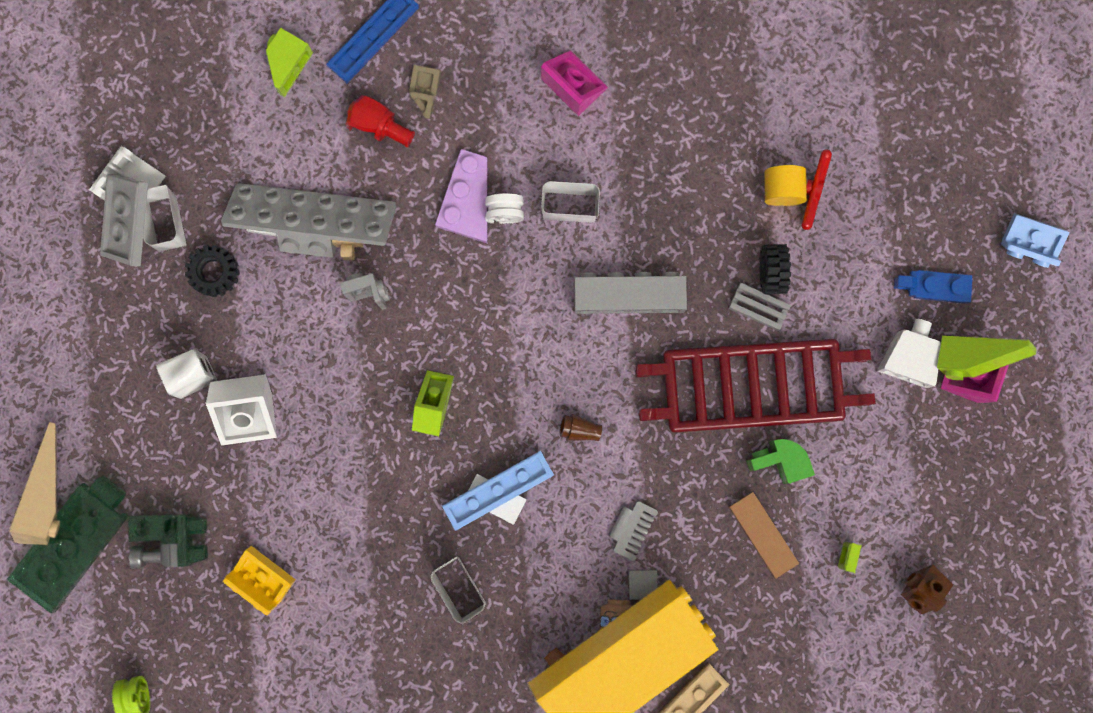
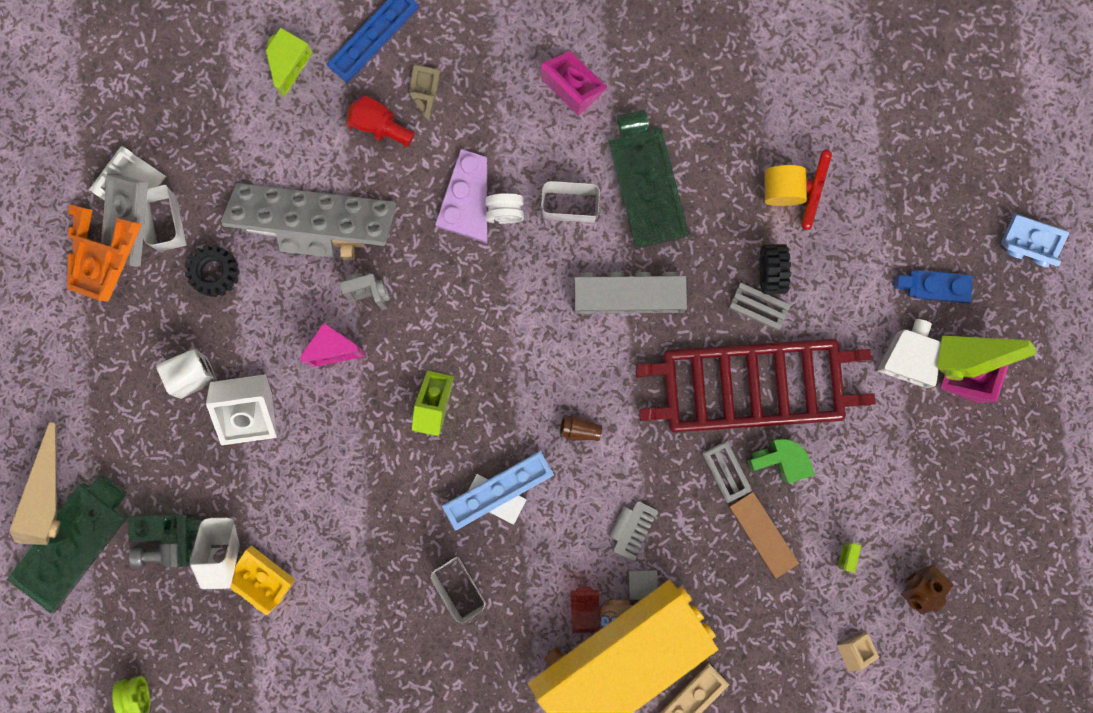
none -> orange wing [67,204,142,302]
none -> white piece [190,518,240,589]
none -> dark pink slope [300,323,366,367]
none -> clear red bracket [570,587,601,634]
none -> clear green hinge [608,109,690,249]
none -> light grey tile [702,441,752,503]
none -> tan slope [837,632,879,672]

